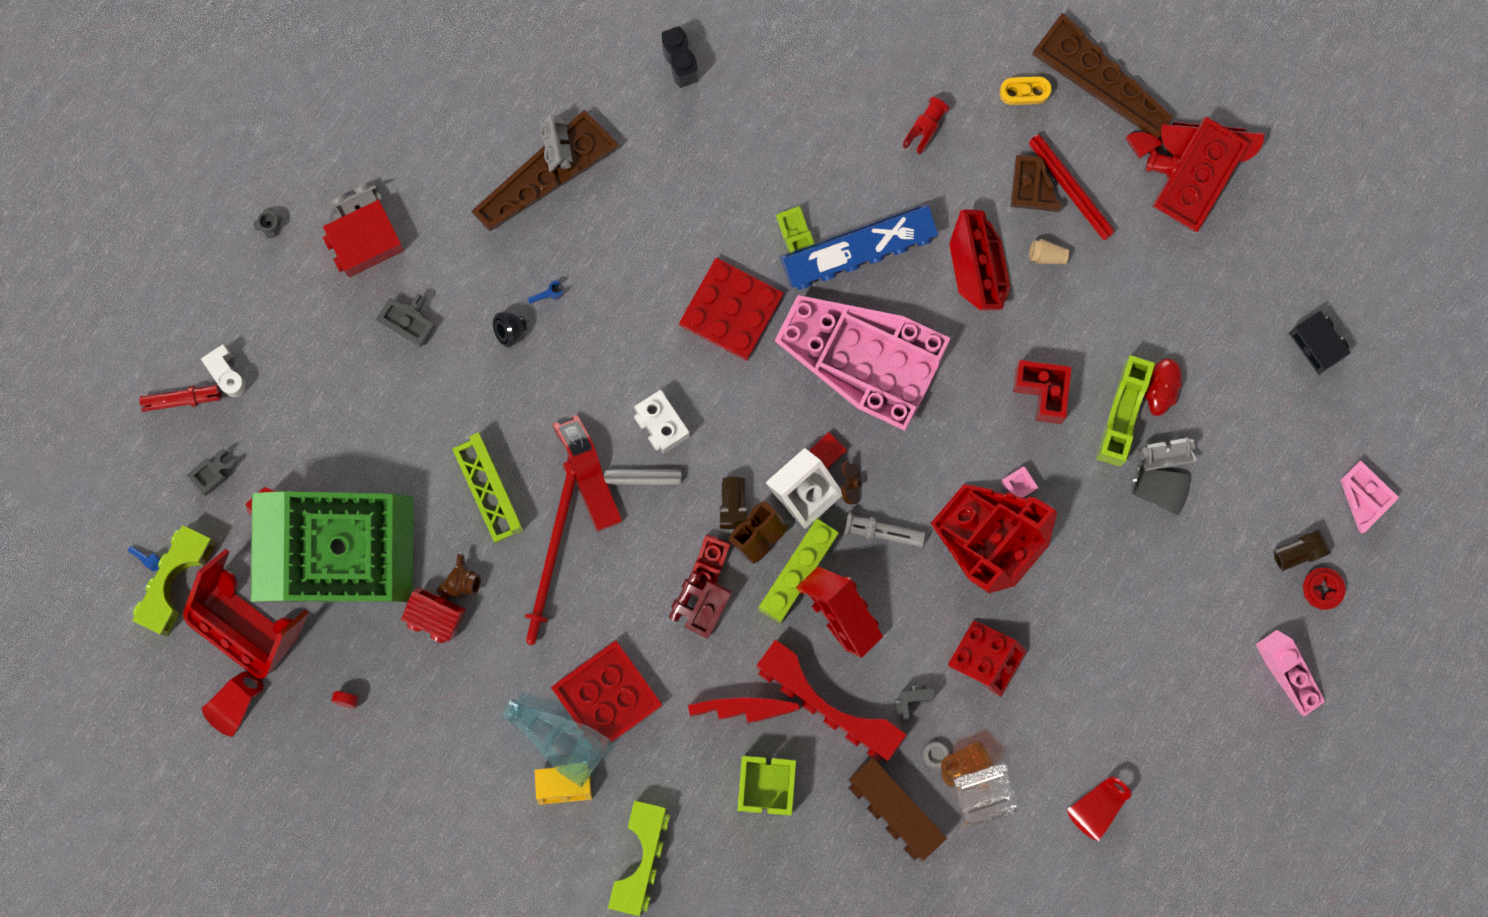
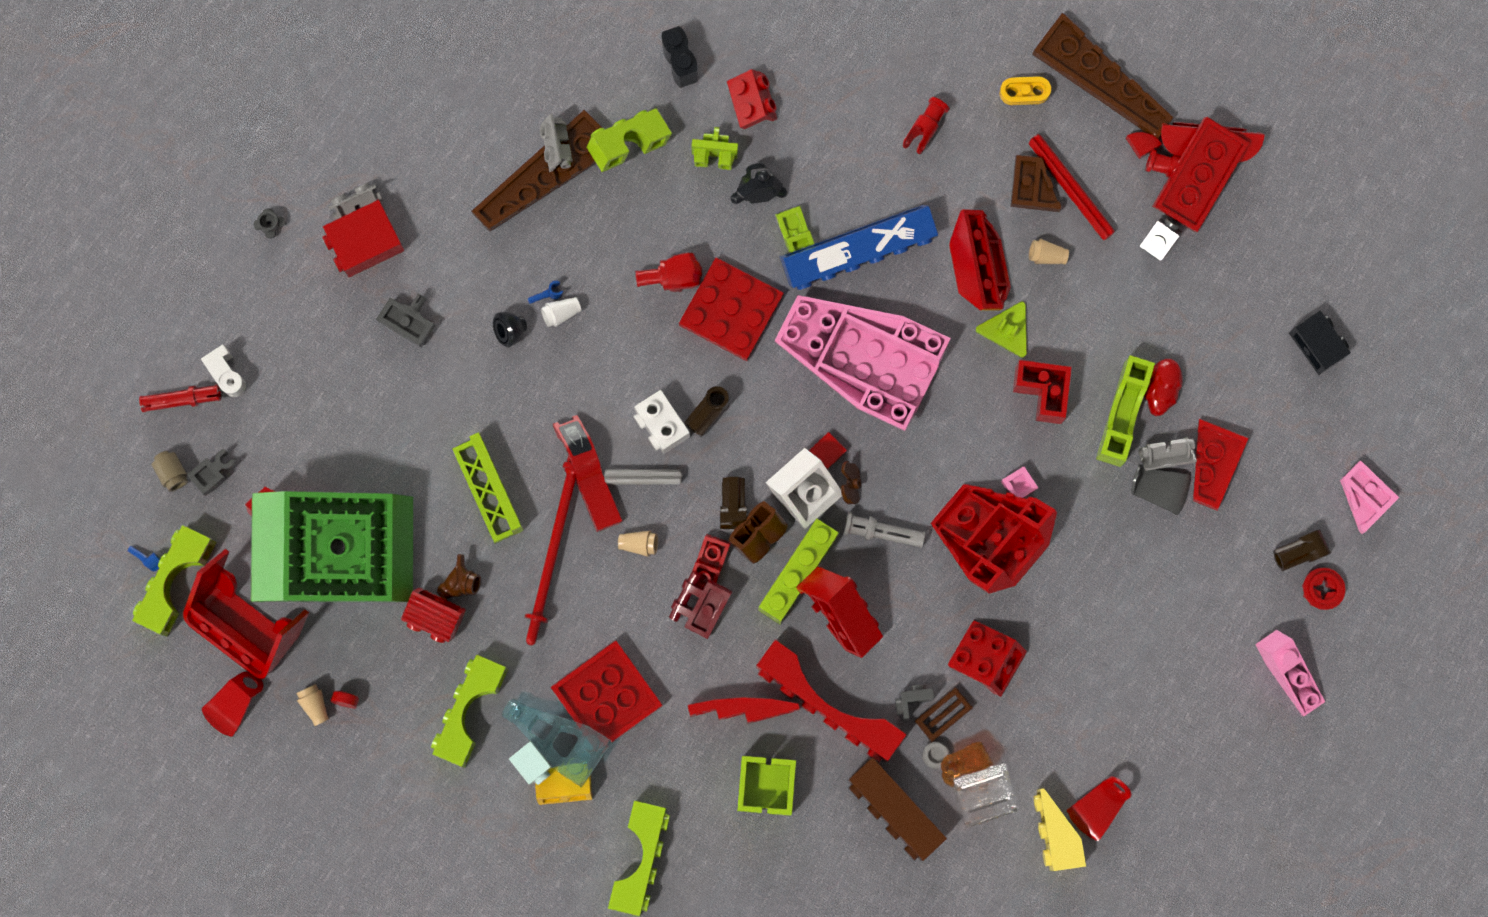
none -> dark tan brick [151,451,188,492]
none -> tan cone [296,684,329,726]
none -> lime arch [431,655,509,768]
none -> light aqua arch [509,742,552,785]
none -> white cone [541,297,581,327]
none -> lime arch [587,108,672,172]
none -> tan cone [618,531,658,557]
none -> red piece [635,252,702,292]
none -> dark brown piece [684,386,730,437]
none -> lime hips [691,127,738,170]
none -> red bracket [727,69,777,129]
none -> black rock [730,163,787,204]
none -> reddish brown tile [914,687,973,742]
none -> lime piece [975,302,1027,358]
none -> light yellow slope [1033,789,1086,871]
none -> bracket [1140,218,1182,260]
none -> red wing [1193,419,1249,511]

